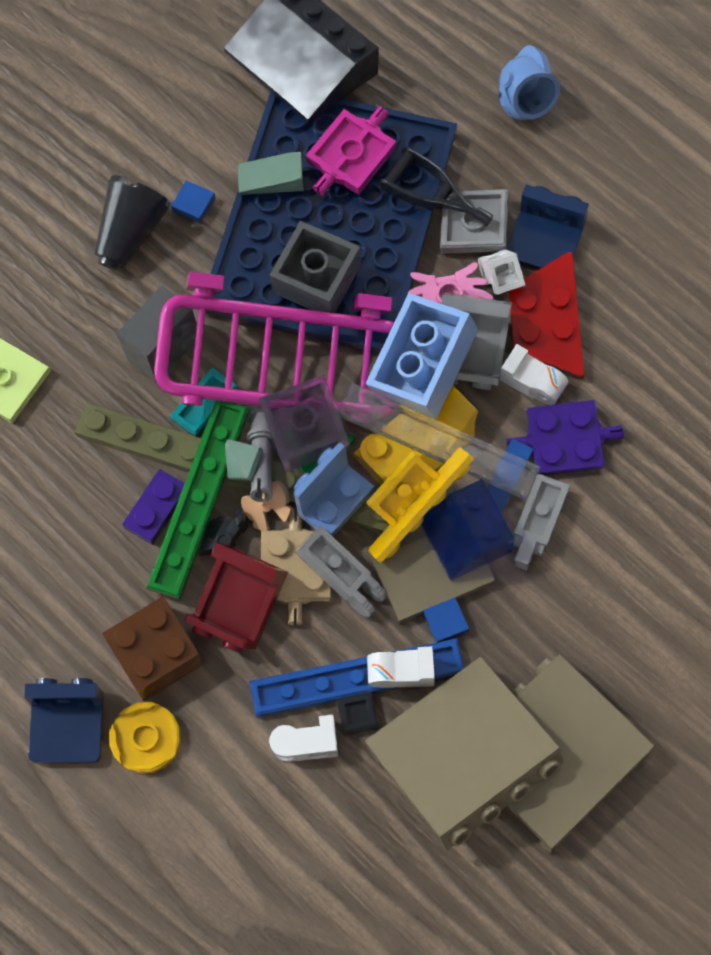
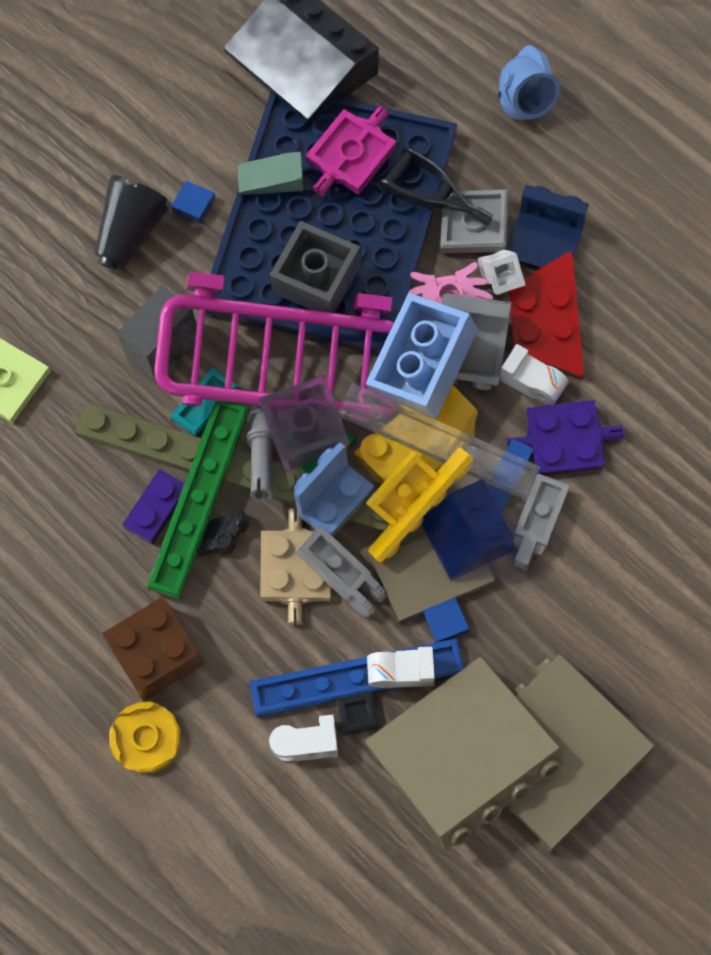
dark blue bracket [24,678,104,763] -> none
dark red panel [184,542,288,653] -> none
sand green slope [225,440,263,481] -> none
light nougat piece [241,480,292,531] -> none

